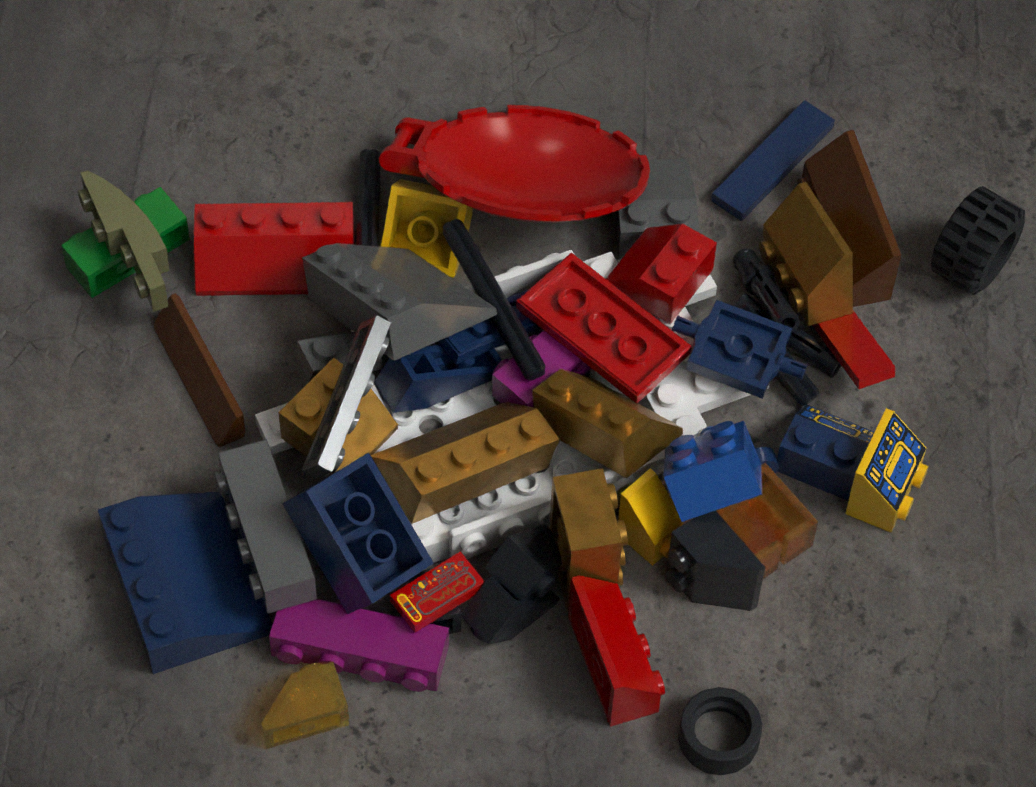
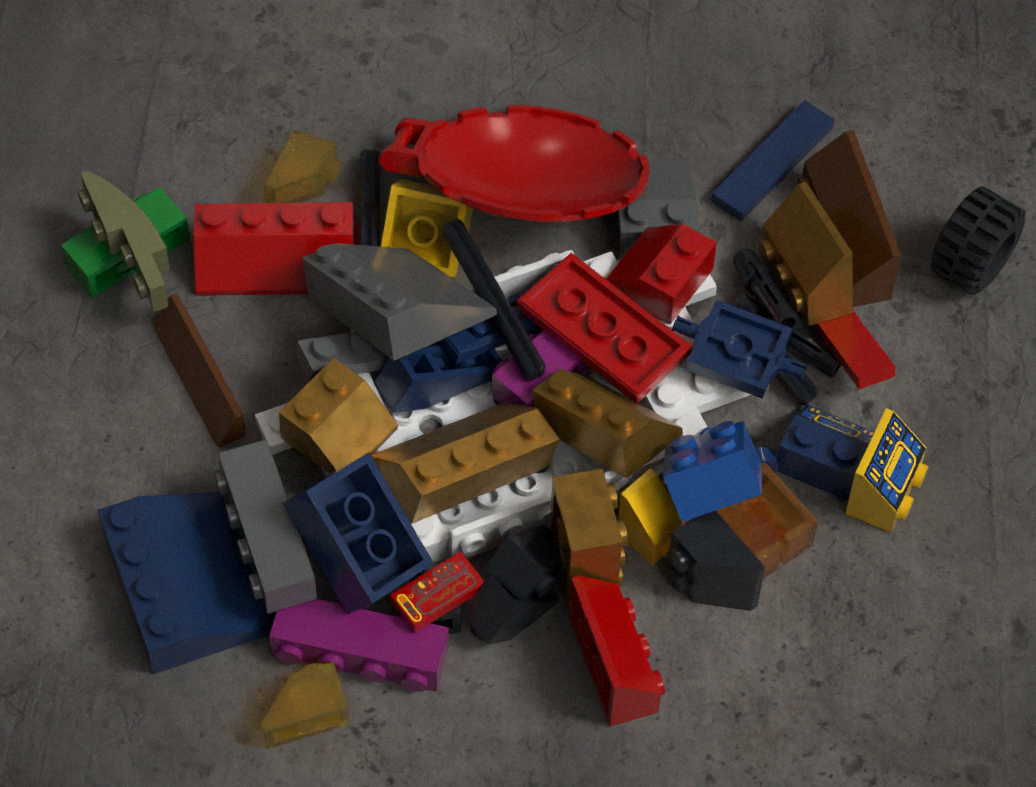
plate [301,315,391,479] -> none
black tyre [678,687,763,775] -> none
none -> clear yellow slope [263,130,341,203]

